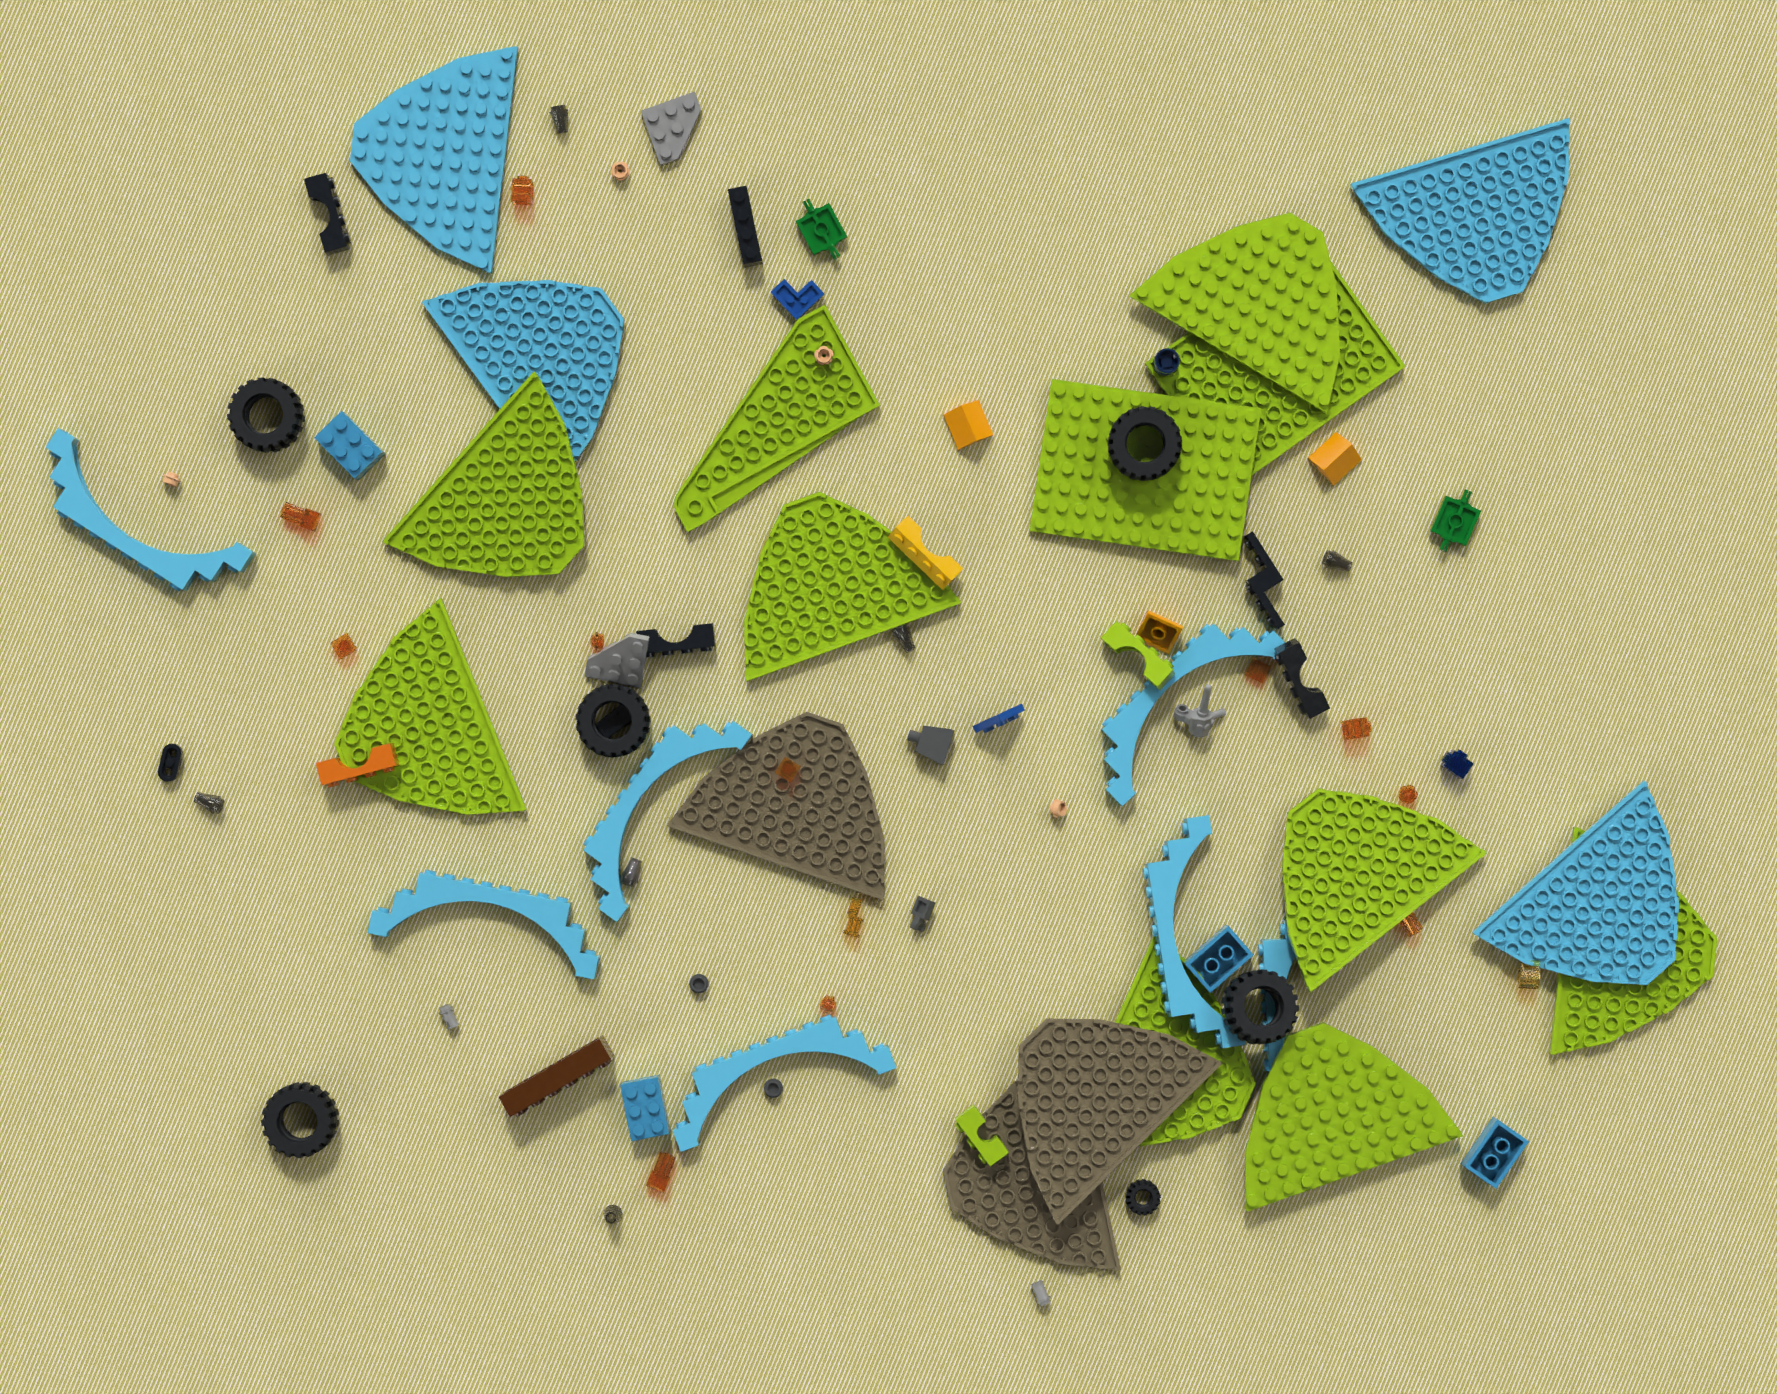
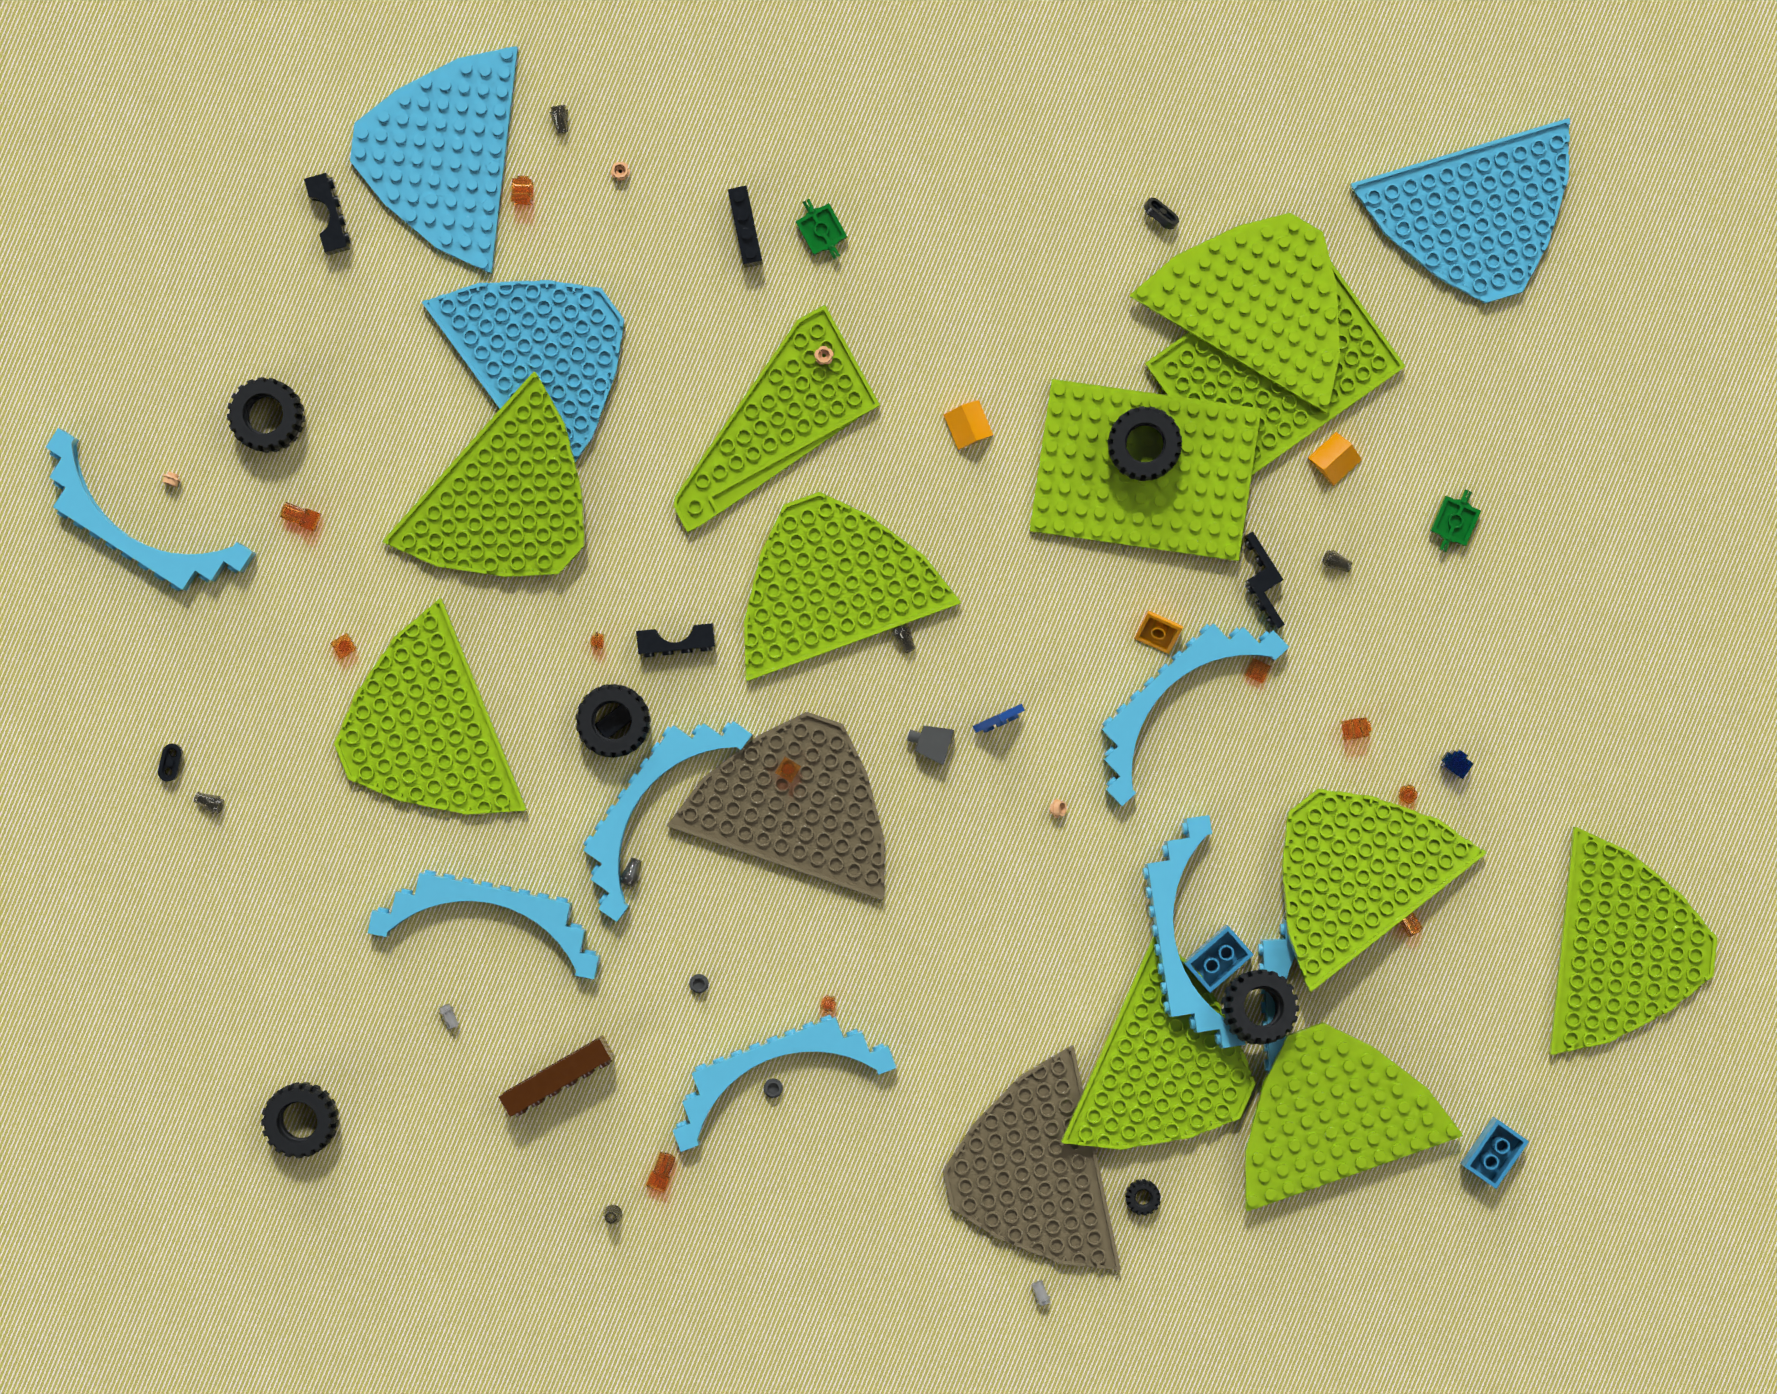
dark azure brick [314,411,386,481] -> none
orange arch [316,743,399,788] -> none
light grey plate [585,633,650,688] -> none
dark azure brick [620,1074,671,1141] -> none
light grey plate [641,91,702,166] -> none
blue plate [771,279,825,321] -> none
clear yellow connector [843,897,864,938] -> none
yellow arch [888,516,963,590] -> none
dark grey plate [910,896,935,932] -> none
lime arch [955,1104,1009,1166] -> none
dark tan piece [1017,1018,1222,1225] -> none
lime arch [1101,621,1175,691] -> none
dark blue wheel [1153,348,1180,376] -> none
light grey piece [1173,684,1226,738] -> none
black arch [1274,638,1330,719] -> none
medium azure piece [1472,781,1679,985] -> none
clear yellow brick [1518,960,1541,989] -> none
none -> black plate [1144,198,1179,229]

